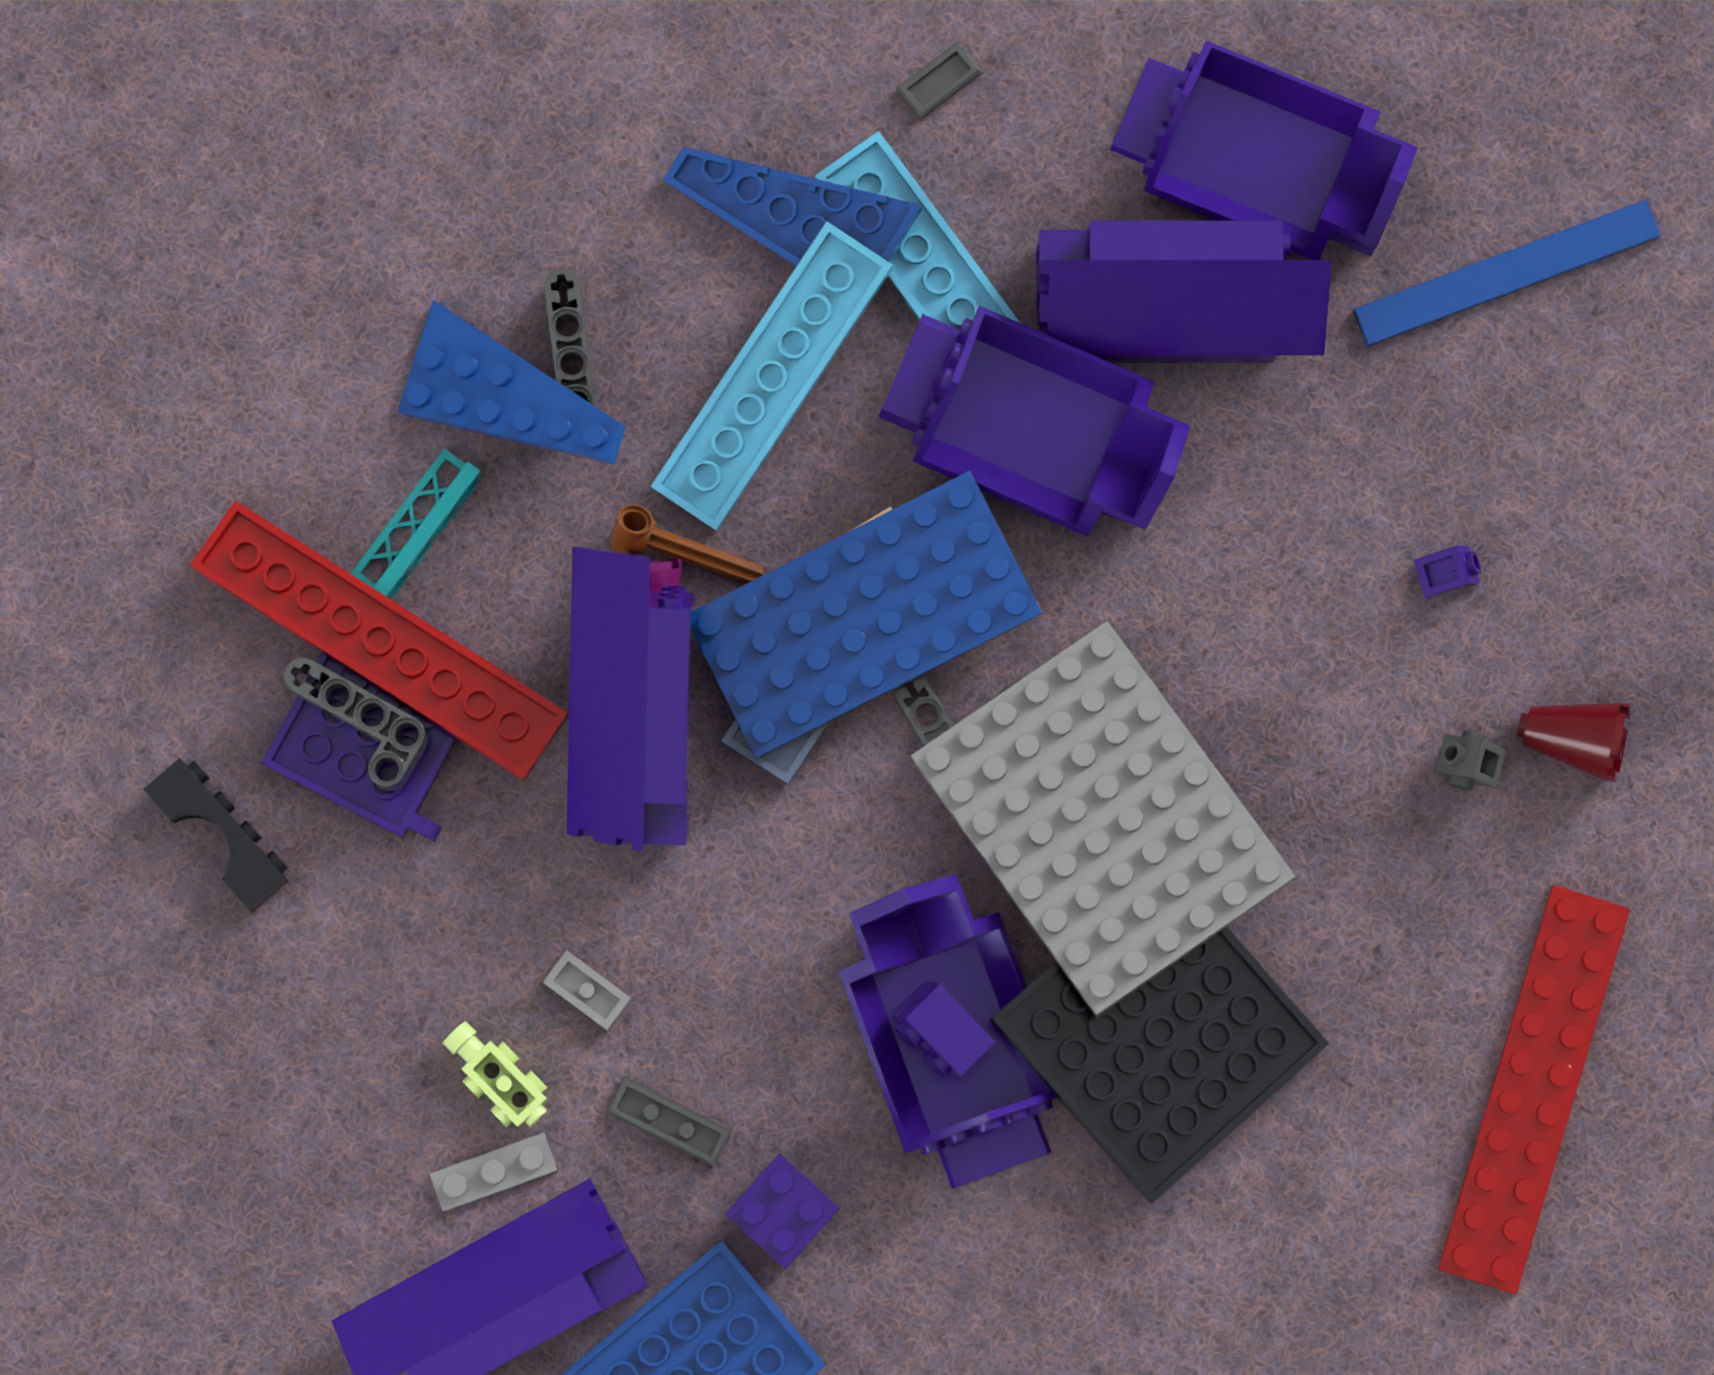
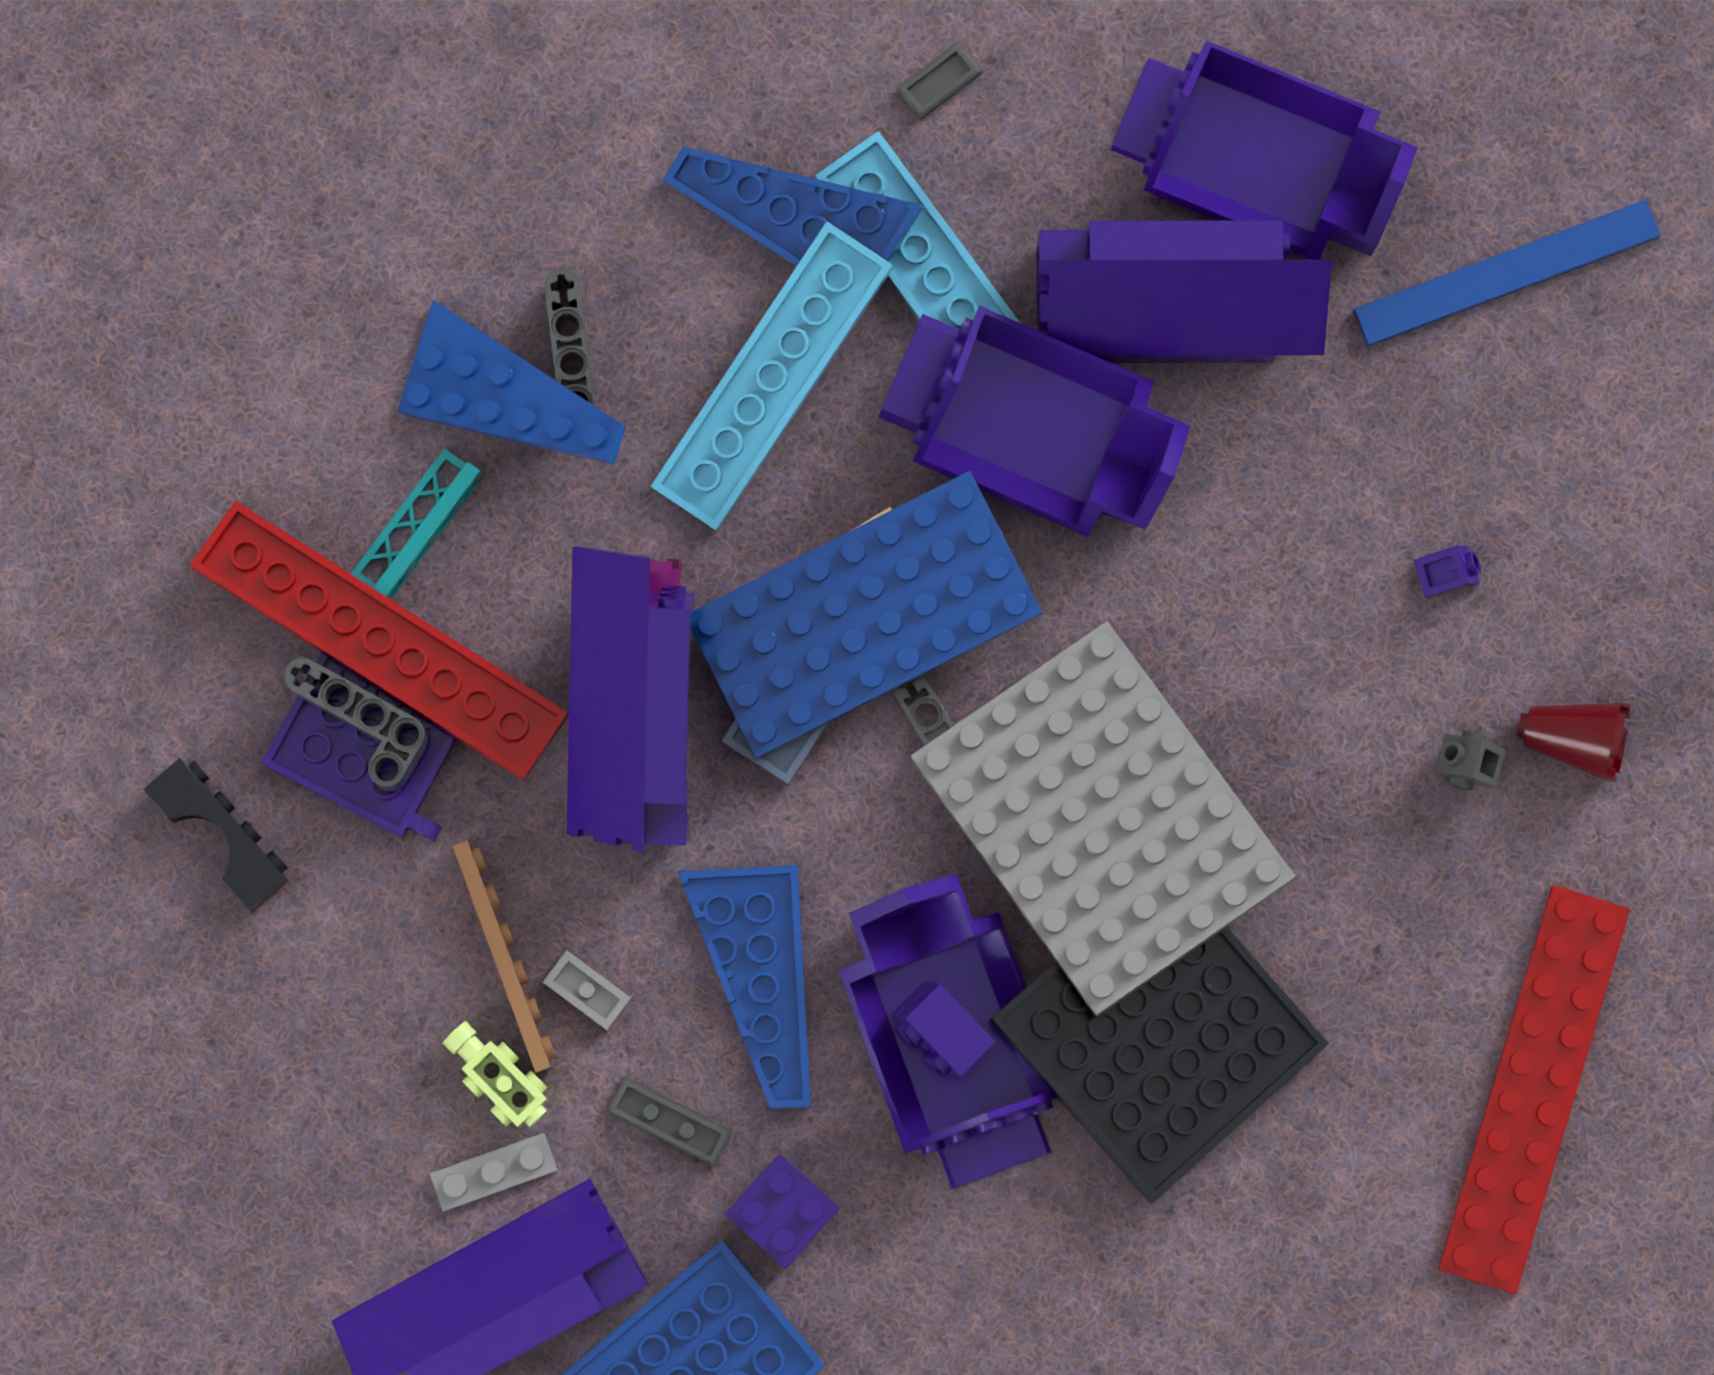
dark orange axle [609,504,763,584] -> none
none -> medium nougat plate [453,840,557,1074]
none -> blue wing [677,865,811,1109]

